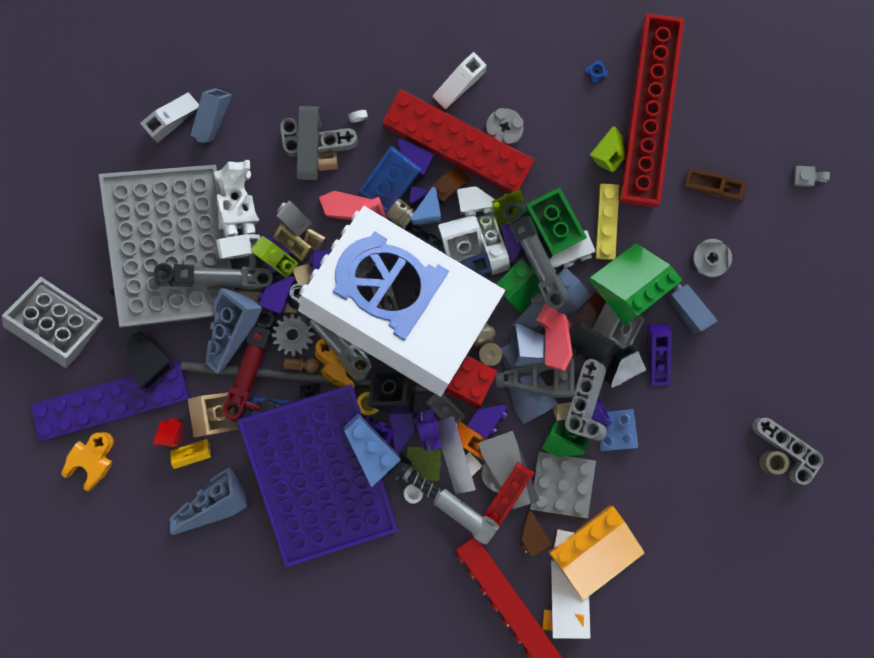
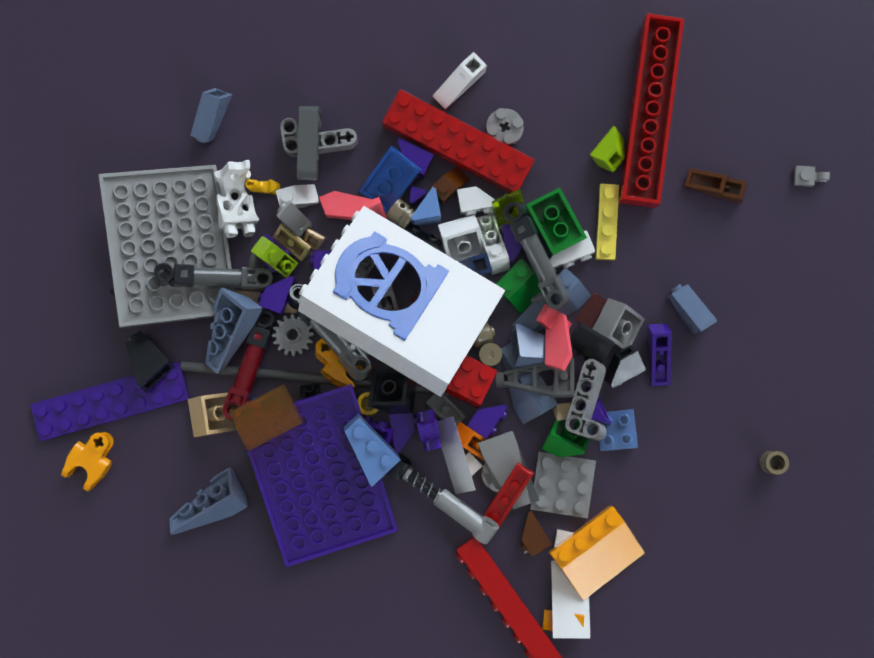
light grey slope [2,277,103,368] -> none
light grey slope [140,92,199,143] -> none
red slope [153,417,184,447] -> none
yellow plate [170,439,211,469] -> none
white slope [216,234,260,259] -> none
medium nougat axle [284,357,320,373] -> none
tan slope [293,263,314,285] -> none
tan slope [318,152,338,171] -> none
white tile [348,110,368,123] -> none
white tile [404,484,423,503] -> none
clear neon green piece [407,447,442,481] -> none
blue plate [585,61,608,83] -> none
green slope [589,243,682,325] -> none
light grey plate [692,239,732,278] -> none
light grey beam [752,418,823,485] -> none
none -> clear orange slope [230,384,303,451]
none -> yellow piece [245,179,280,195]
none -> white slope [275,184,320,209]

